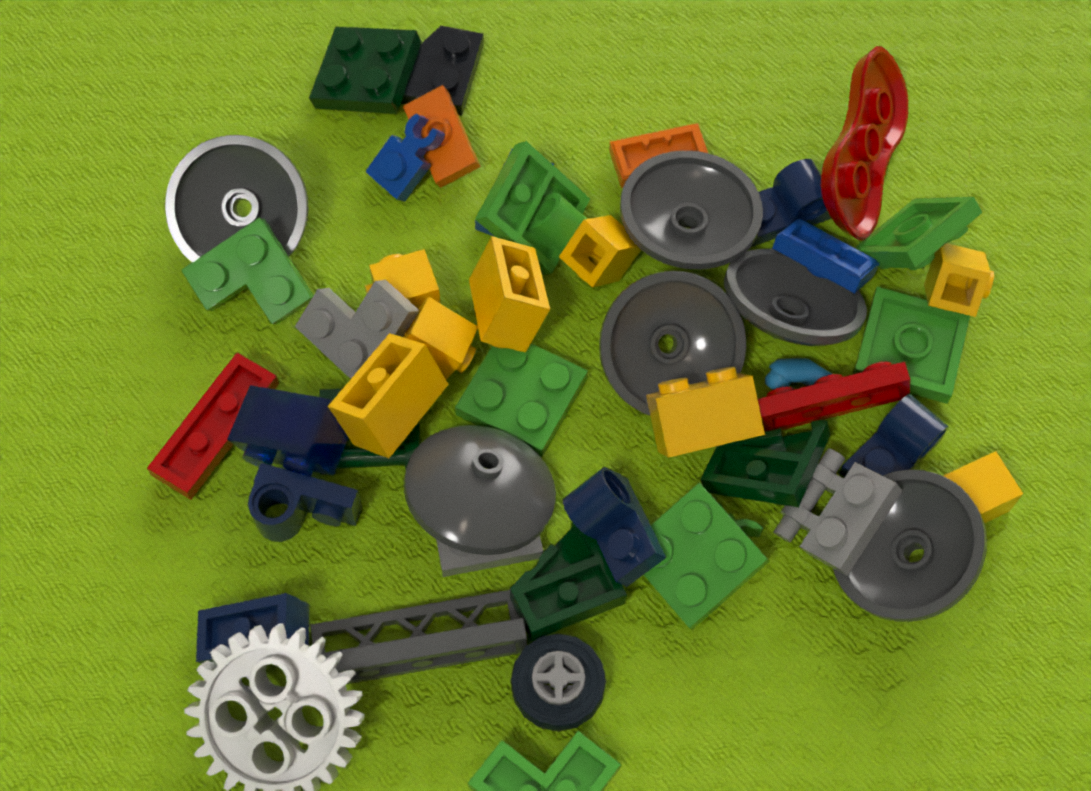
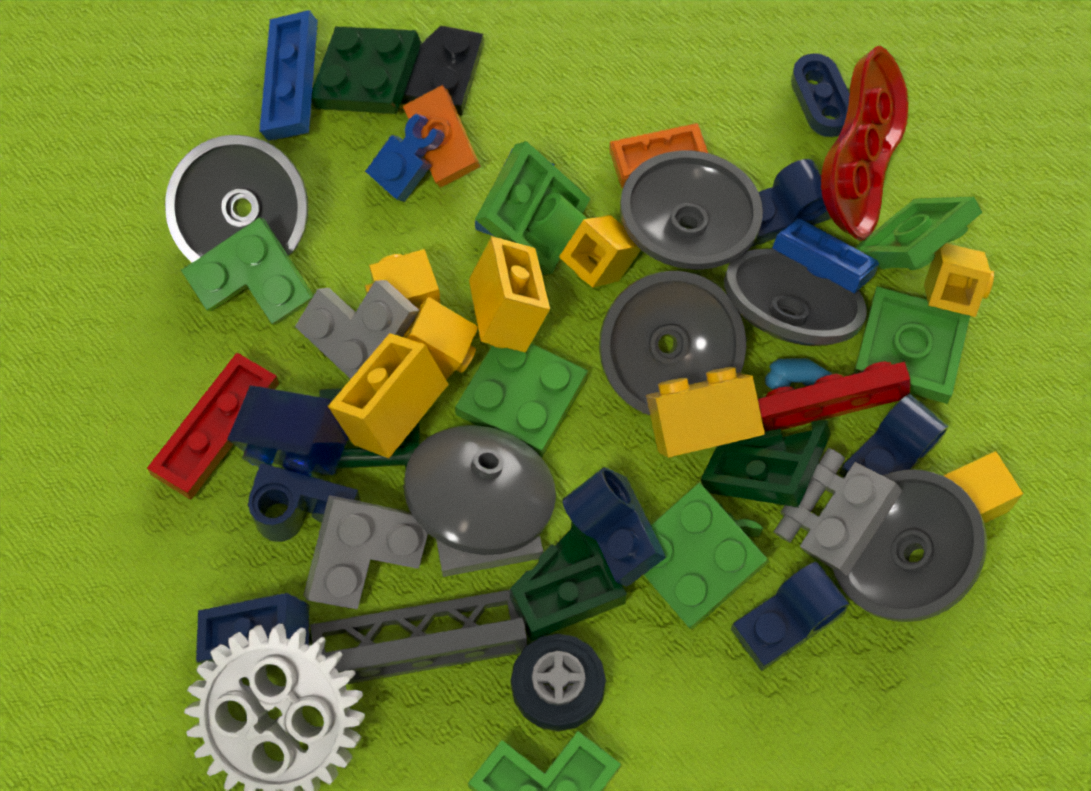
none -> blue plate [260,10,318,141]
none -> light grey plate [303,495,428,609]
none -> dark blue plate [731,562,849,671]
none -> dark blue plate [791,53,849,137]

